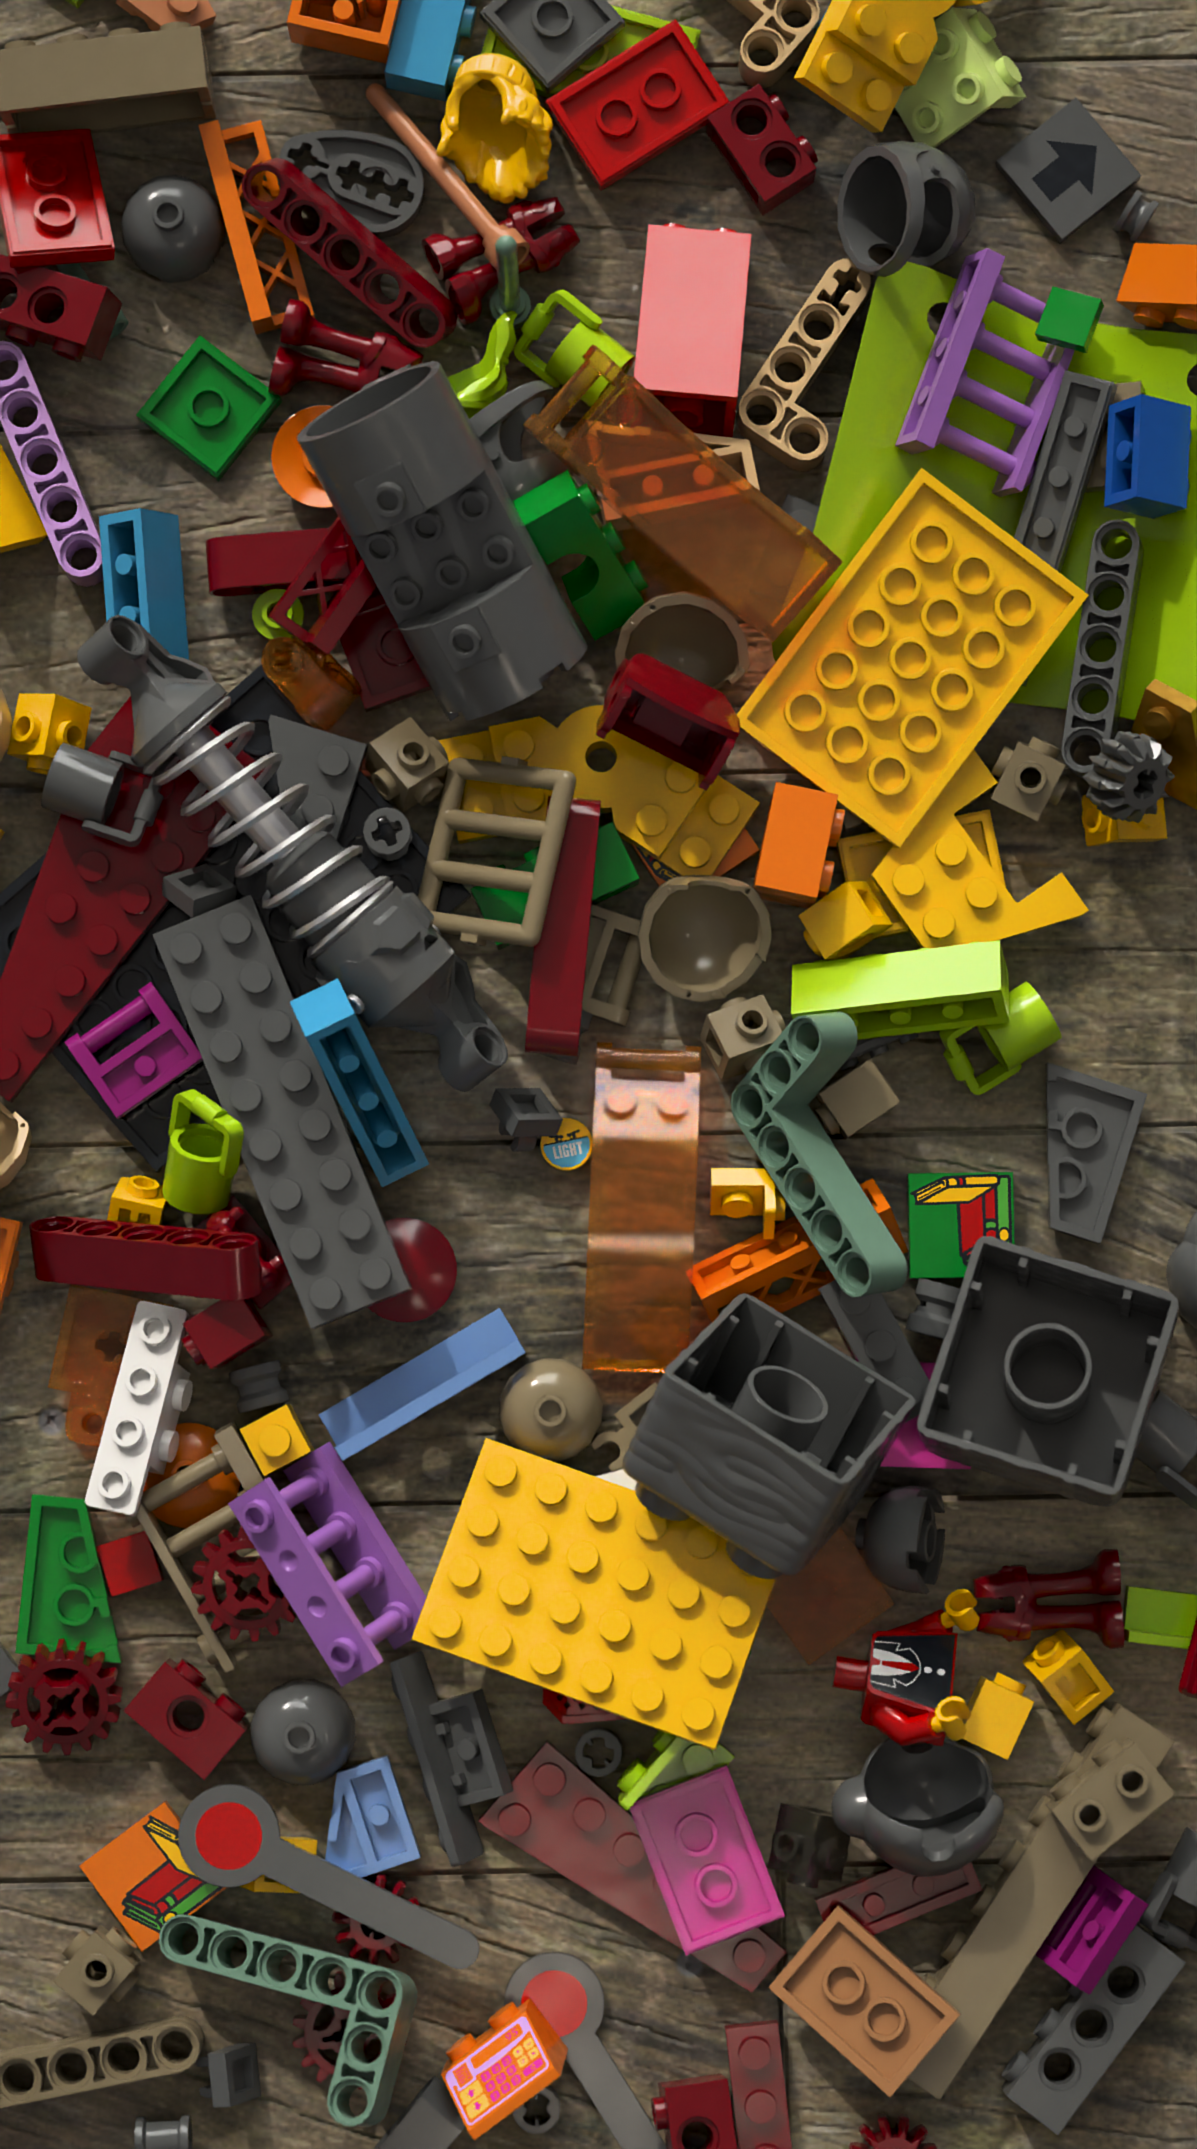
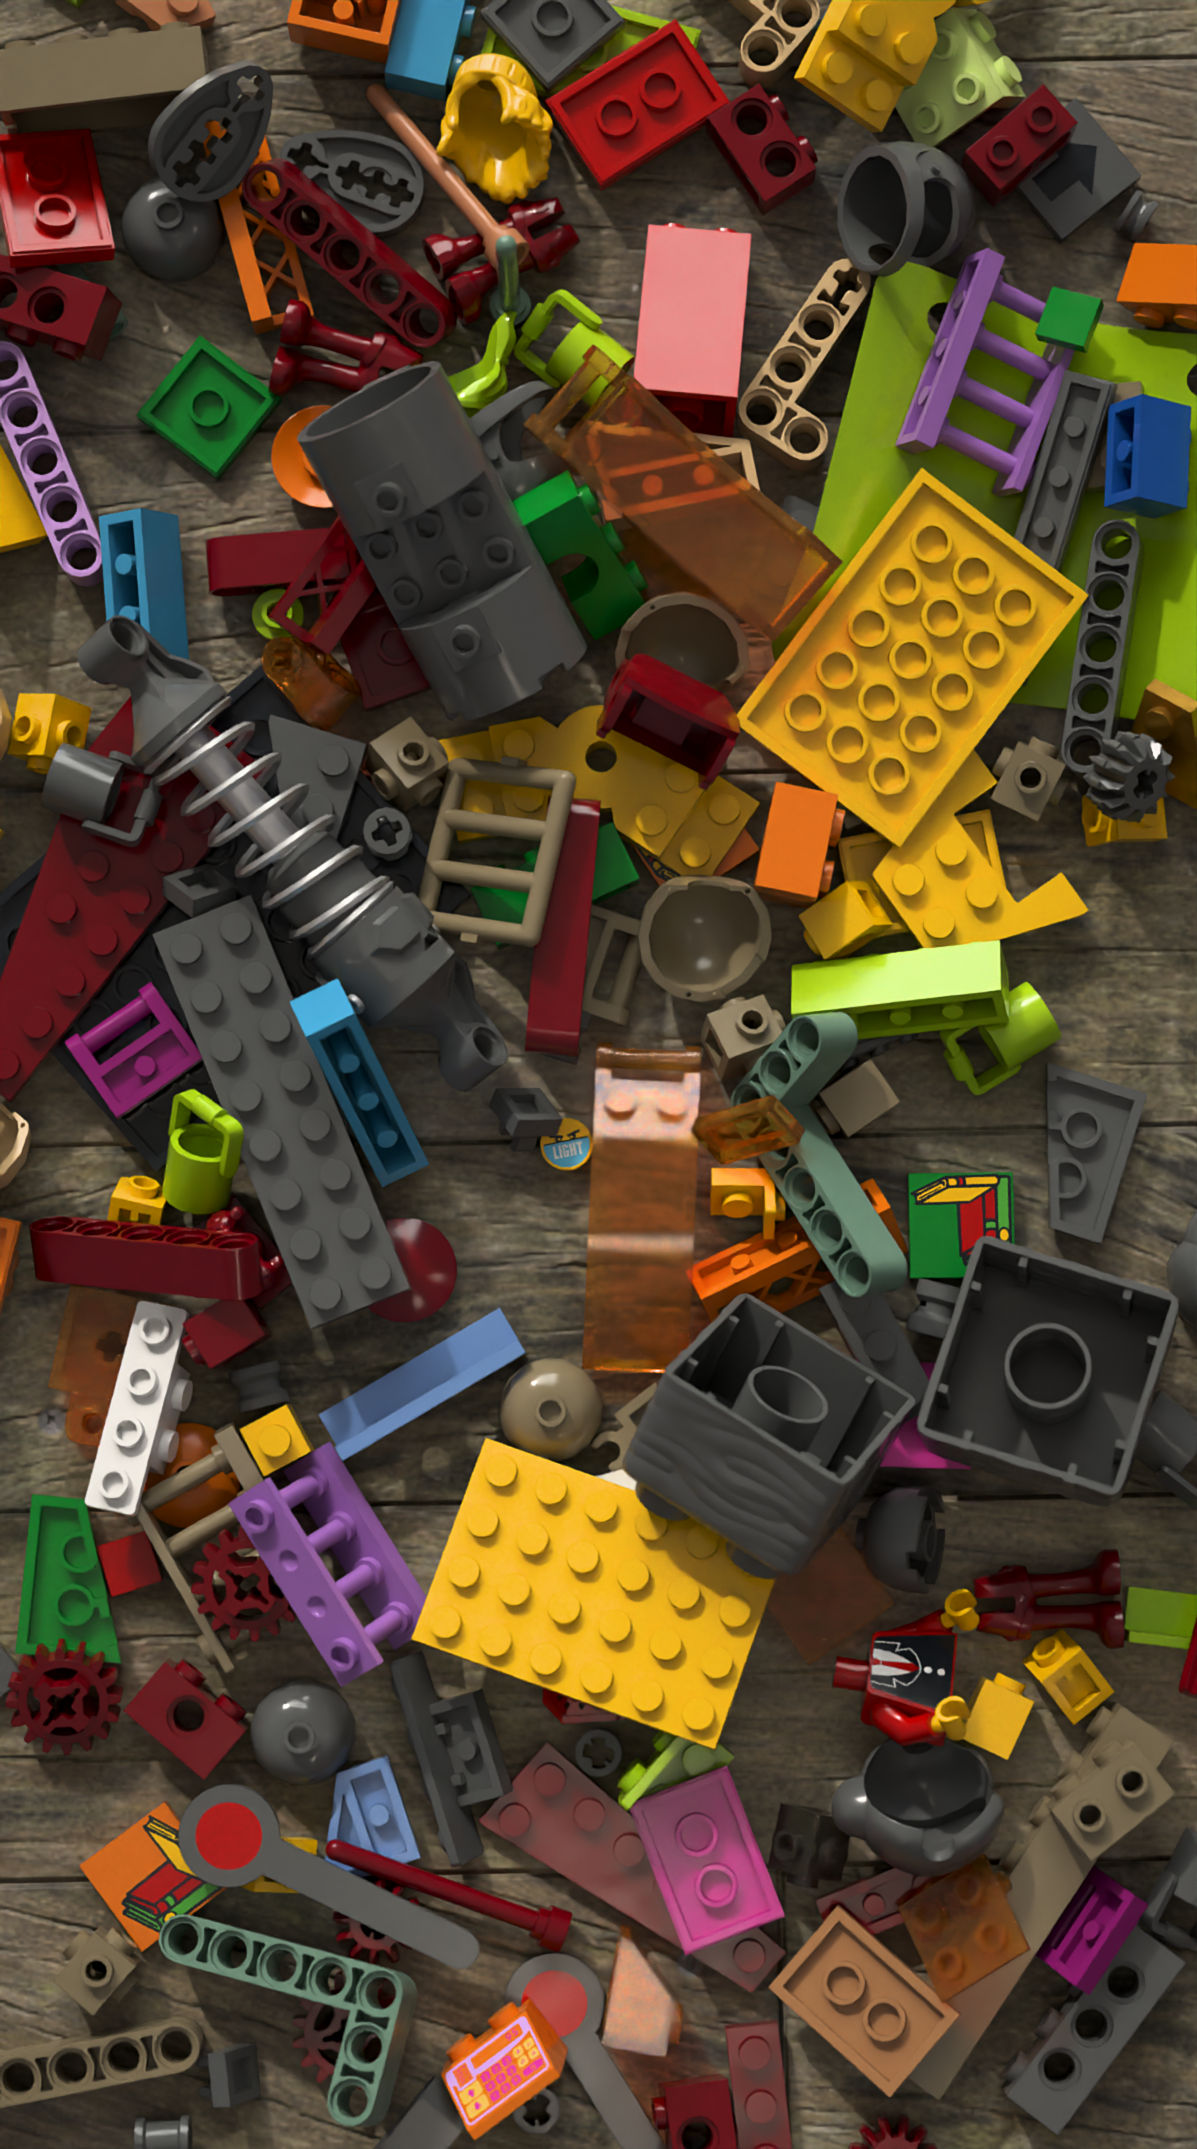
none -> dark grey piece [148,60,274,202]
none -> dark red piece [325,1839,572,1953]
none -> clear orange slope [601,1924,683,2058]
none -> clear orange tile [690,1095,805,1165]
none -> clear orange hinge [898,1854,1030,2003]
none -> dark red brick [960,84,1078,207]

